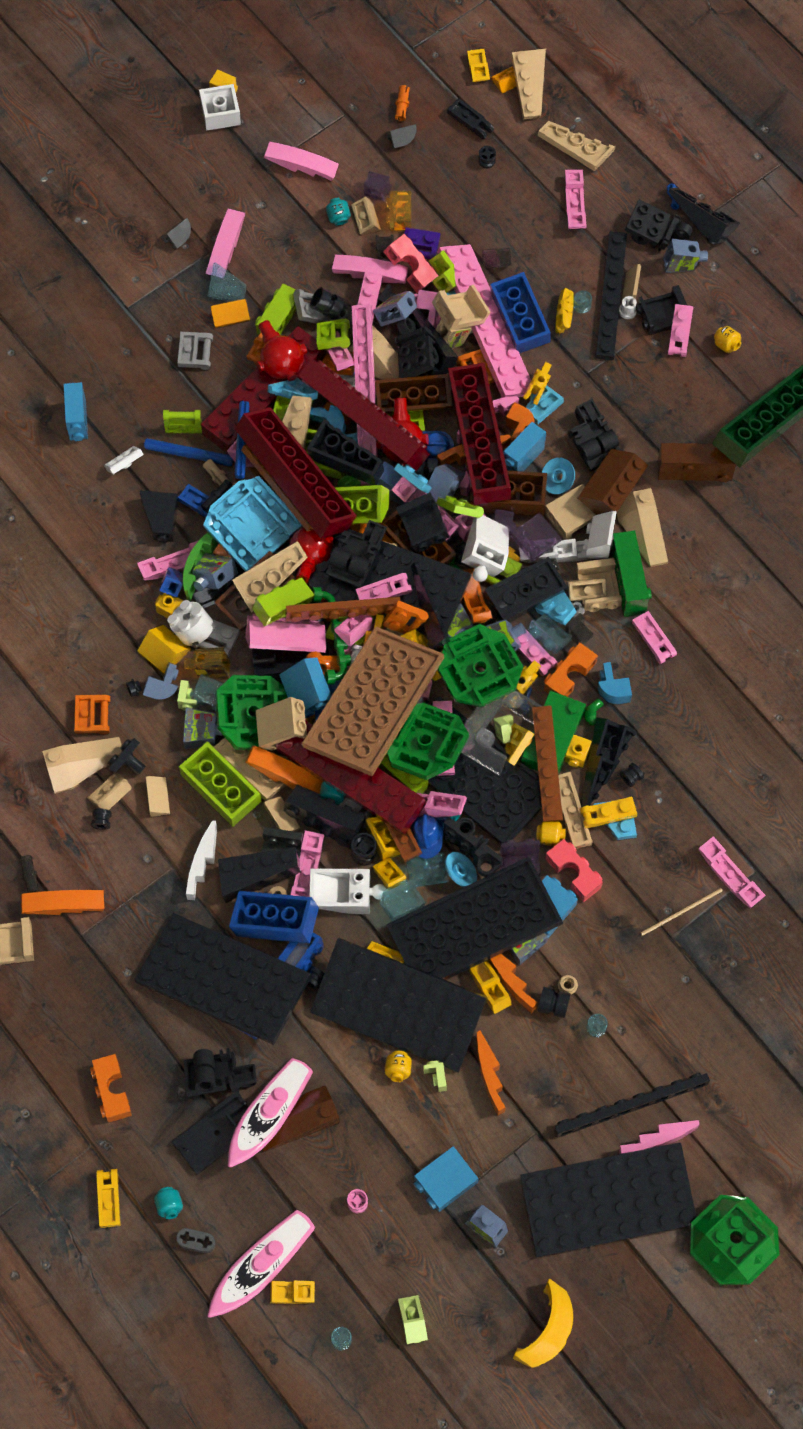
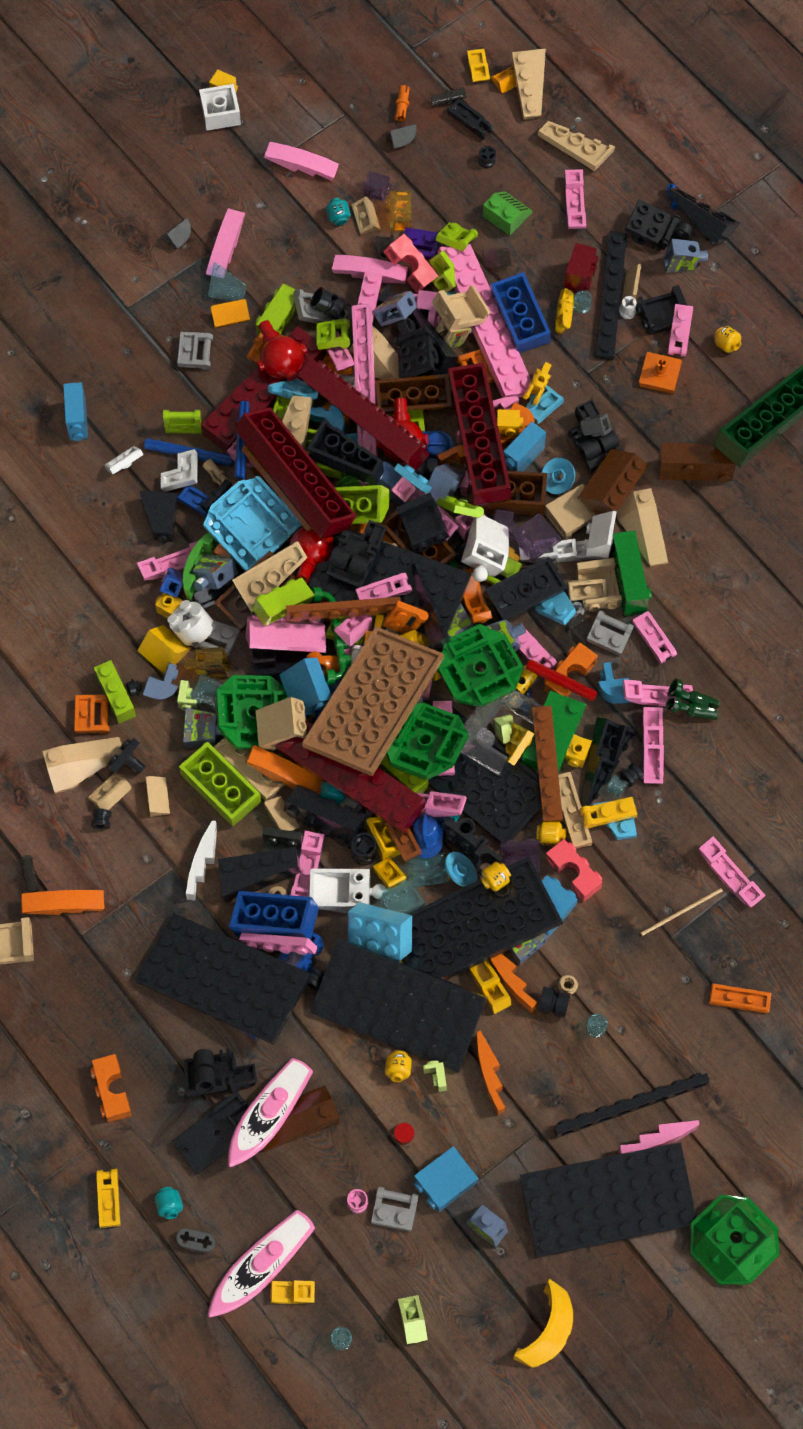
clear light blue bracket [528,613,572,655] -> none
green arm [585,698,604,726] -> none
none -> lime arch [94,660,136,724]
none -> white plate [161,449,198,492]
none -> bright pink plate [239,933,317,955]
none -> medium azure brick [348,902,412,961]
none -> light grey plate [371,1187,419,1232]
none -> red tile [394,1123,414,1144]
none -> clear smoke pin [430,87,466,107]
none -> lime plate [435,222,478,251]
none -> yellow head [481,862,511,891]
none -> bright green slope [483,191,532,236]
none -> yellow brick [497,409,523,436]
none -> red axle [526,659,597,701]
none -> dark red brick [564,243,598,297]
none -> dark grey brick [580,413,612,437]
none -> light grey plate [586,610,634,656]
none -> clear light blue wheel [605,774,629,799]
none -> bright pink slope [623,680,693,706]
none -> orange tile [638,352,682,394]
none -> bright pink slope [643,707,664,784]
none -> dark green piece [666,678,720,720]
none -> orange tile [709,983,771,1014]

